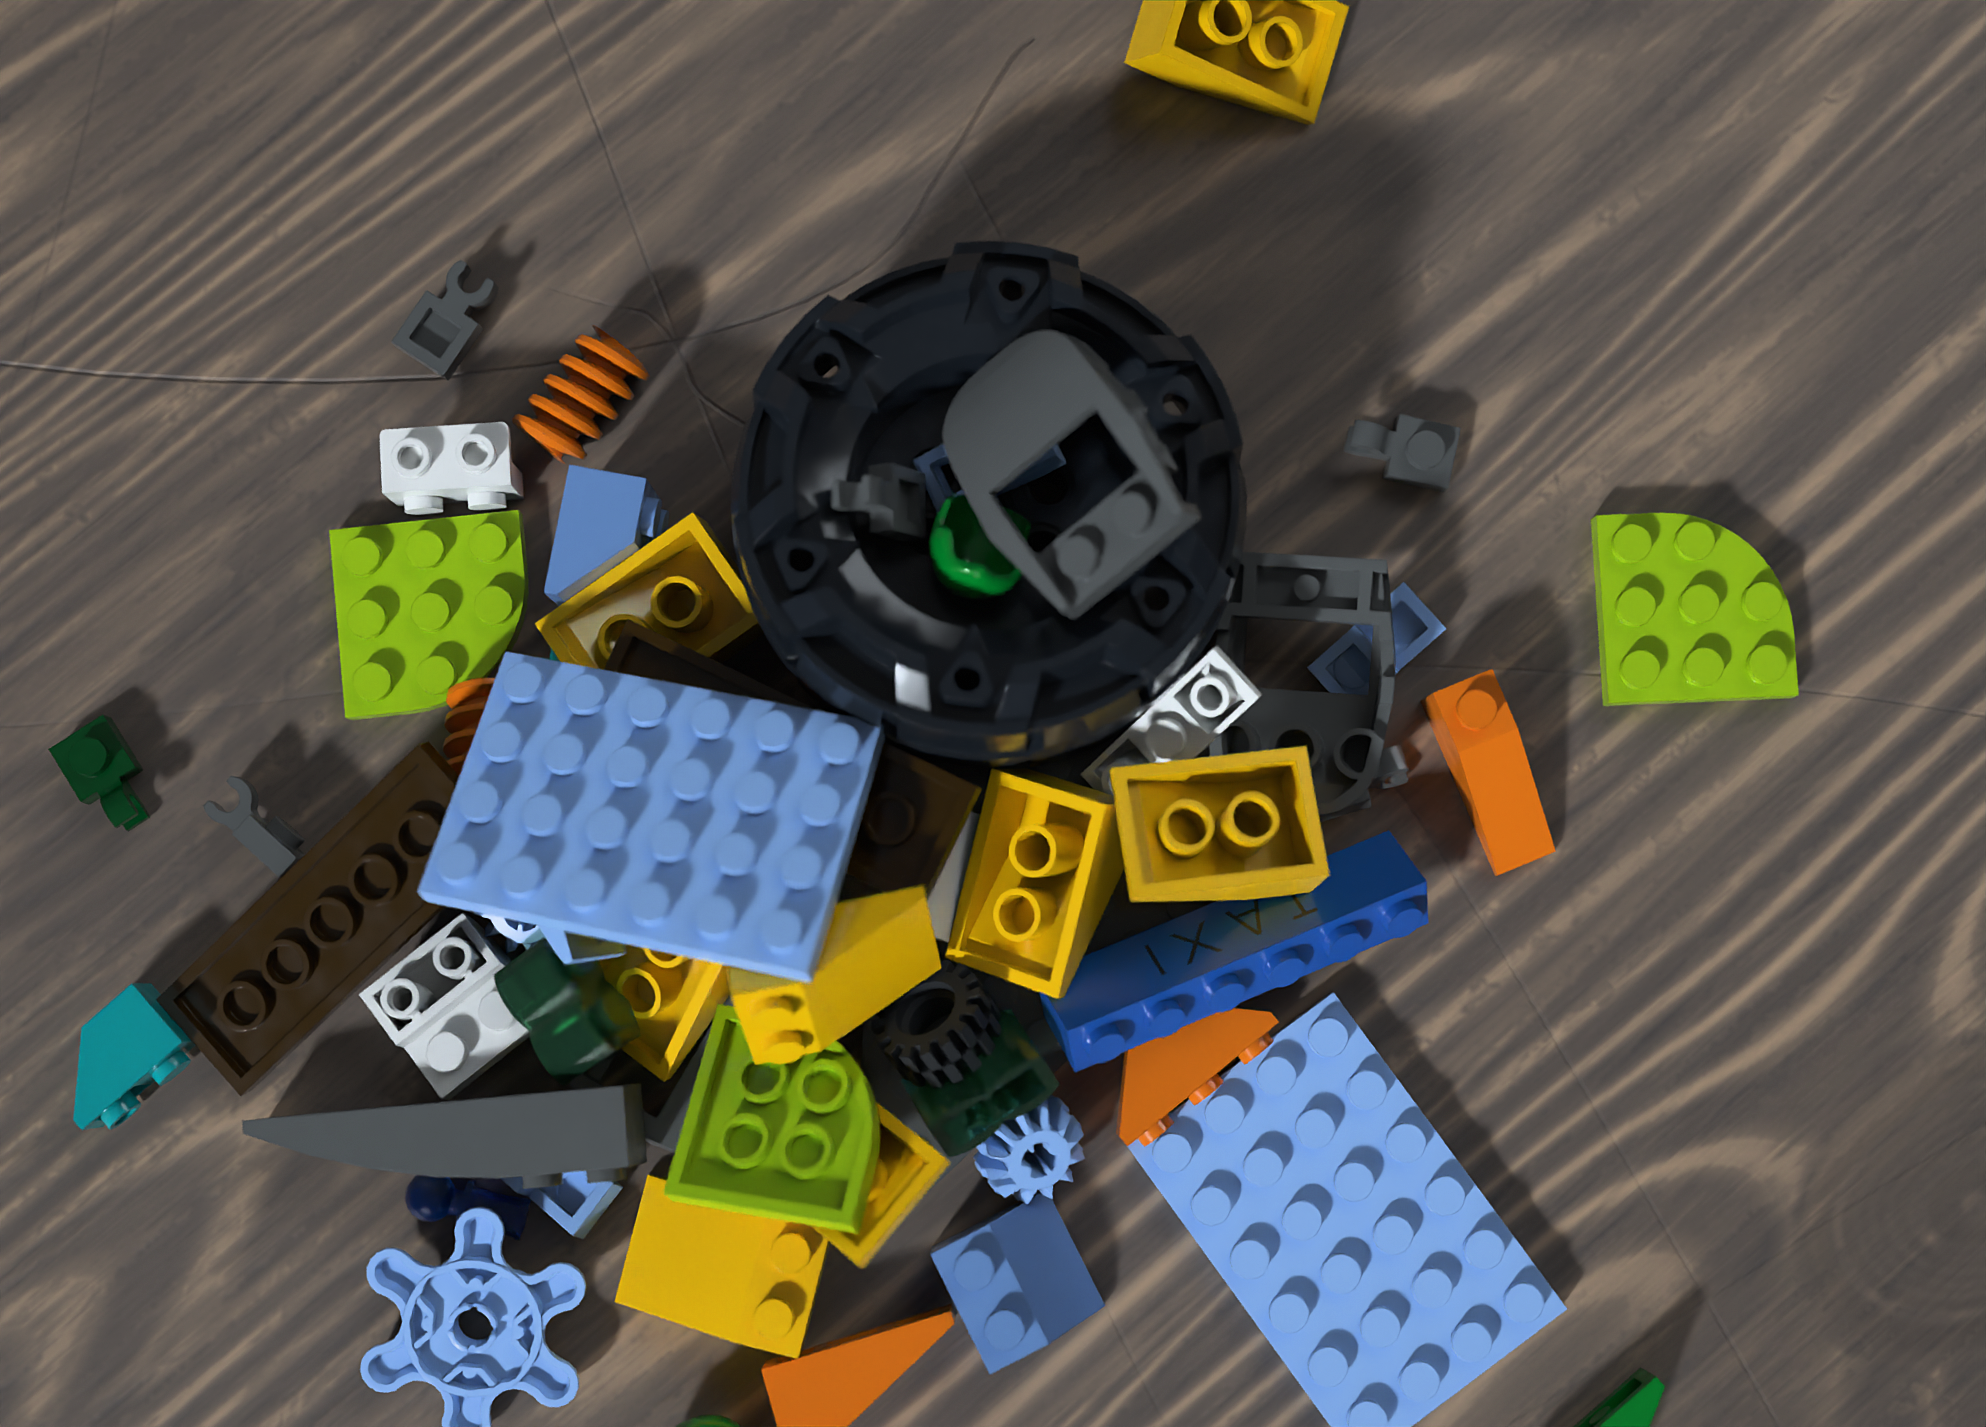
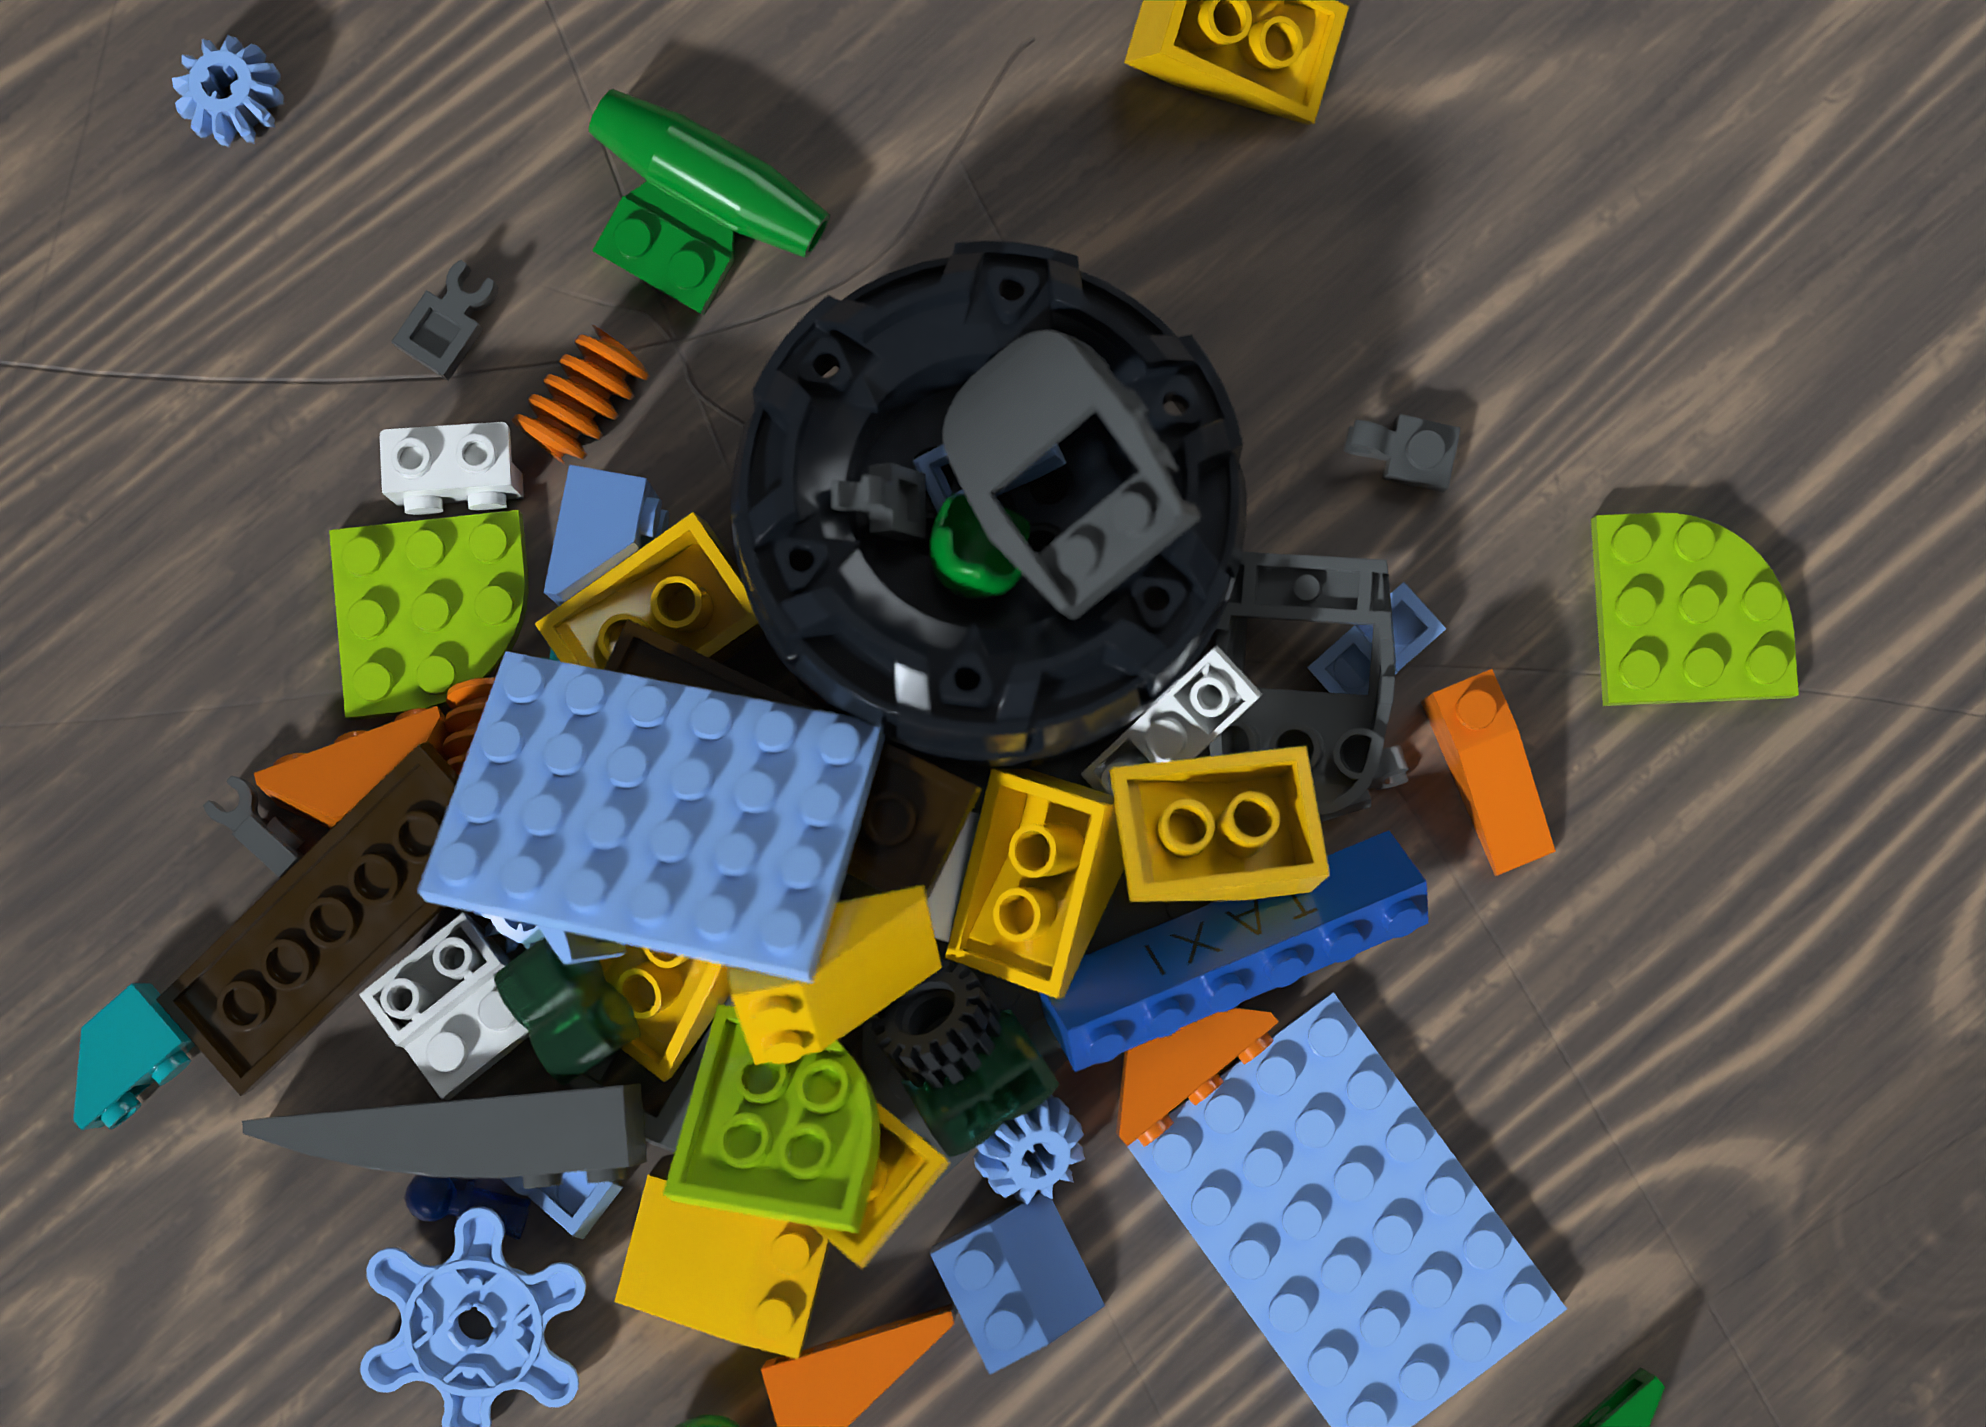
dark green plate [48,714,150,831] -> none
none -> light blue gear [172,35,284,147]
none -> orange slope [254,706,451,830]
none -> green plate [588,89,830,315]

